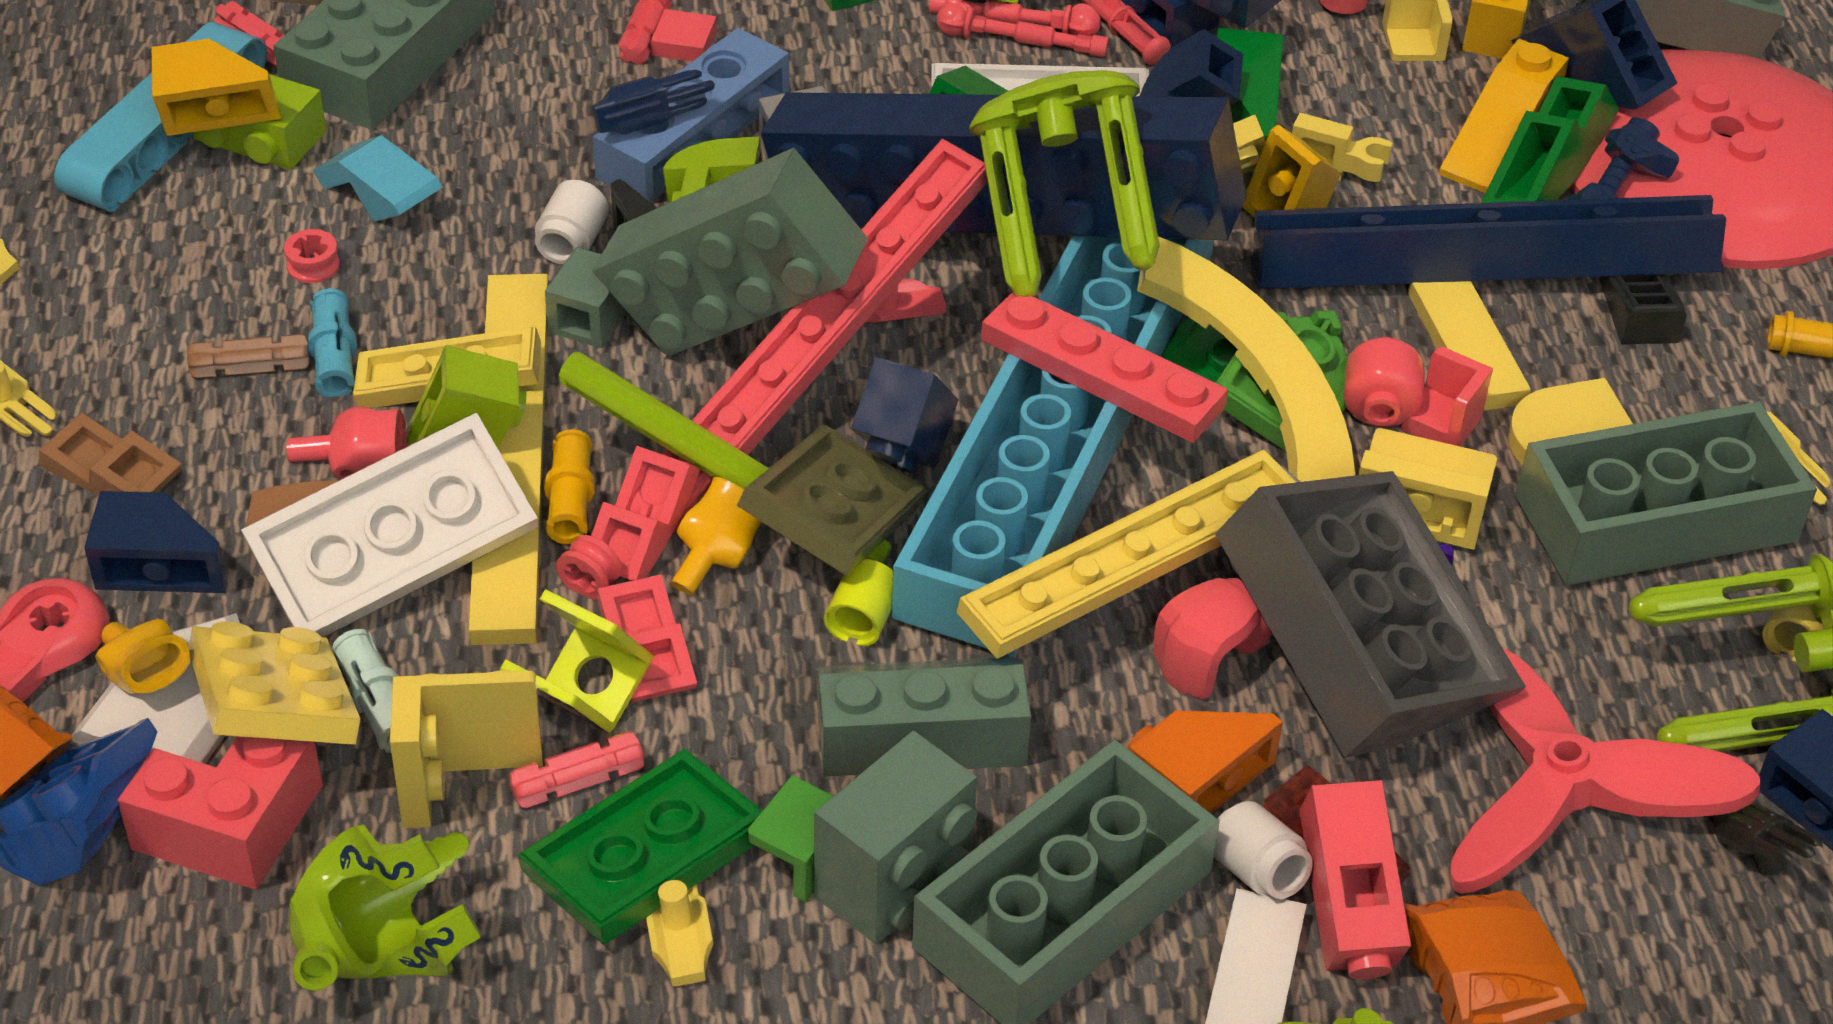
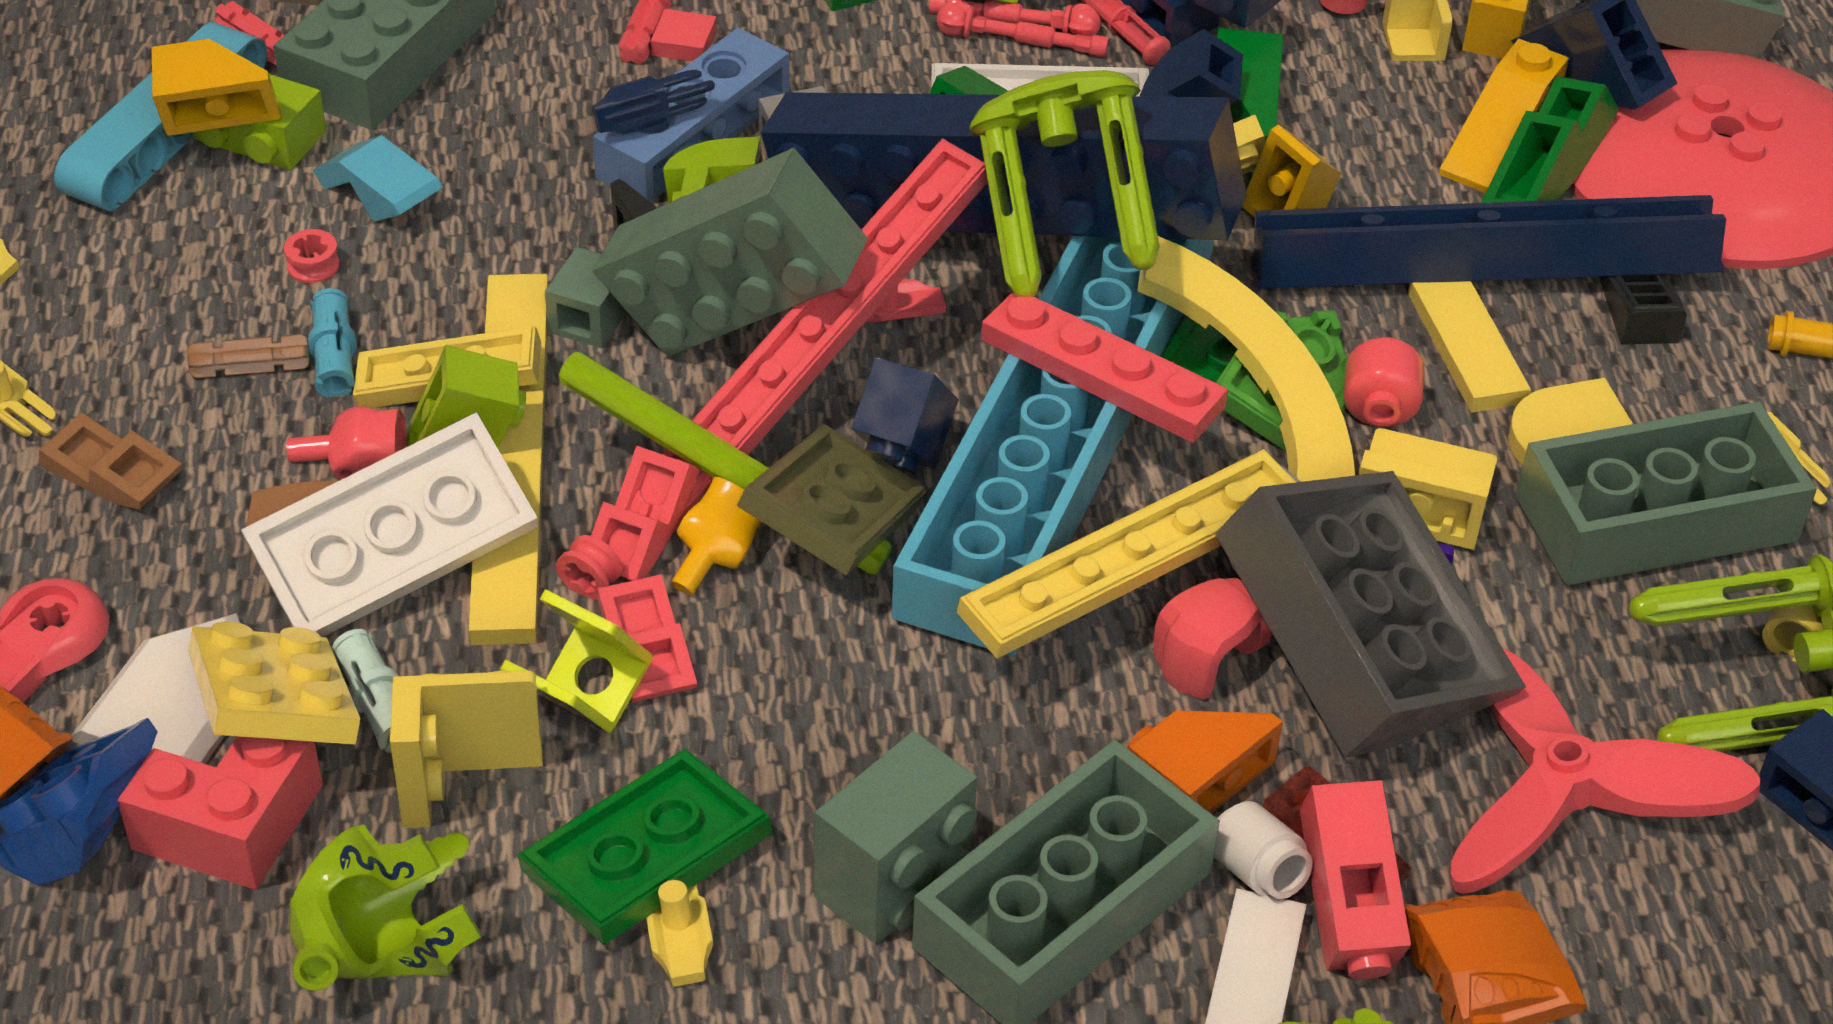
dark blue slope [84,491,228,593] -> none
yellow piece [95,618,190,694] -> none
coral axle [509,731,644,809] -> none
white brick [535,180,609,265] -> none
yellow pin [544,429,595,544] -> none
bright green panel [748,775,833,902] -> none
sand green slope [814,657,1031,777] -> none
neon yellow beam [824,559,893,647] -> none
light yellow plate [1292,113,1393,182] -> none
coral panel [1400,346,1493,447] -> none
dark blue piece [1567,117,1679,200] -> none
pearl dark grey piece [1709,803,1823,875] -> none

